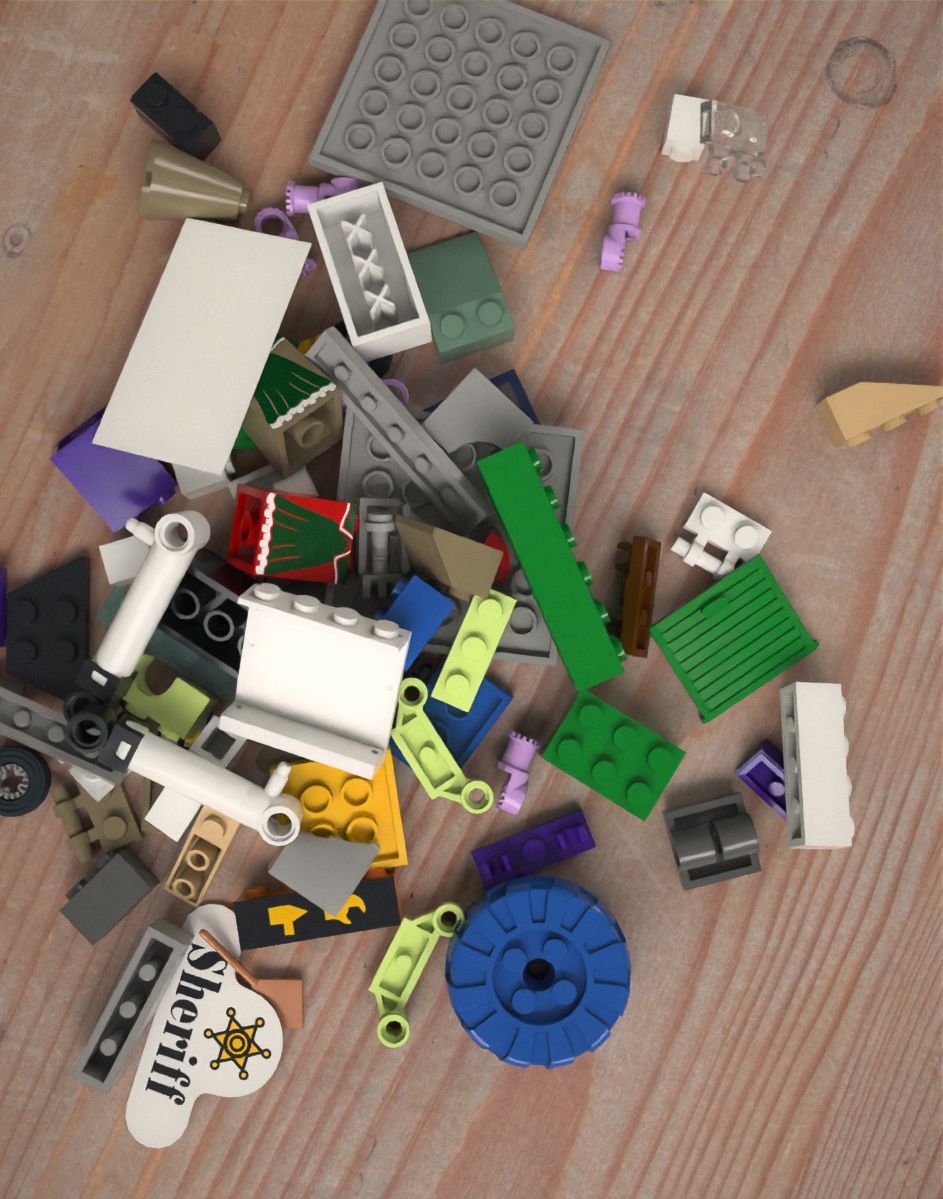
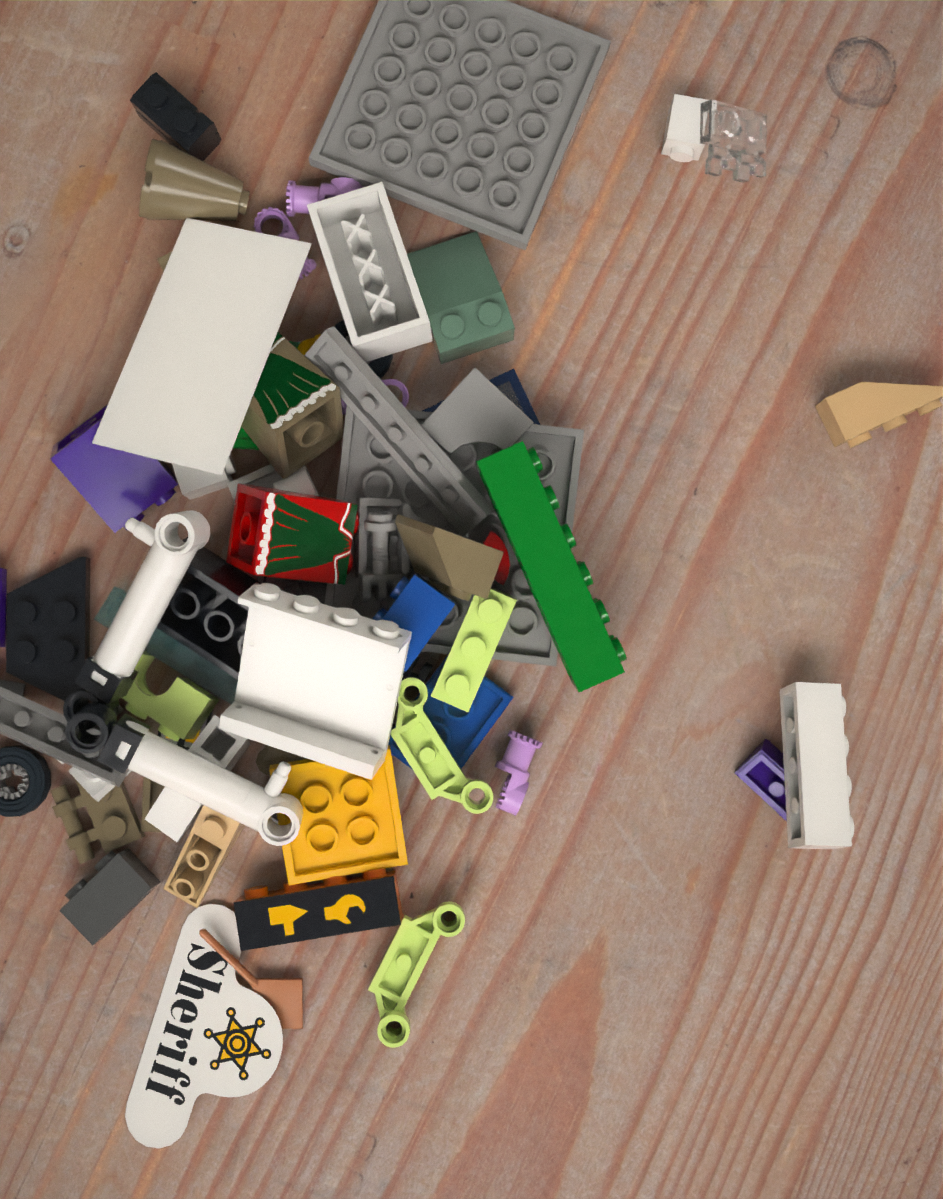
light grey brick [71,918,195,1094] -> none
white brick [99,536,151,587] -> none
light grey slope [268,830,381,917] -> none
blue wheel [445,874,631,1069] -> none
dark purple plate [471,808,596,890] -> none
green brick [539,690,687,822] -> none
lavender connector [599,192,646,272] -> none
reddish brown plate [607,536,661,658] -> none
green piece [647,554,820,724] -> none
dark grey plate [662,792,762,891] -> none
white plate [671,493,772,581] -> none

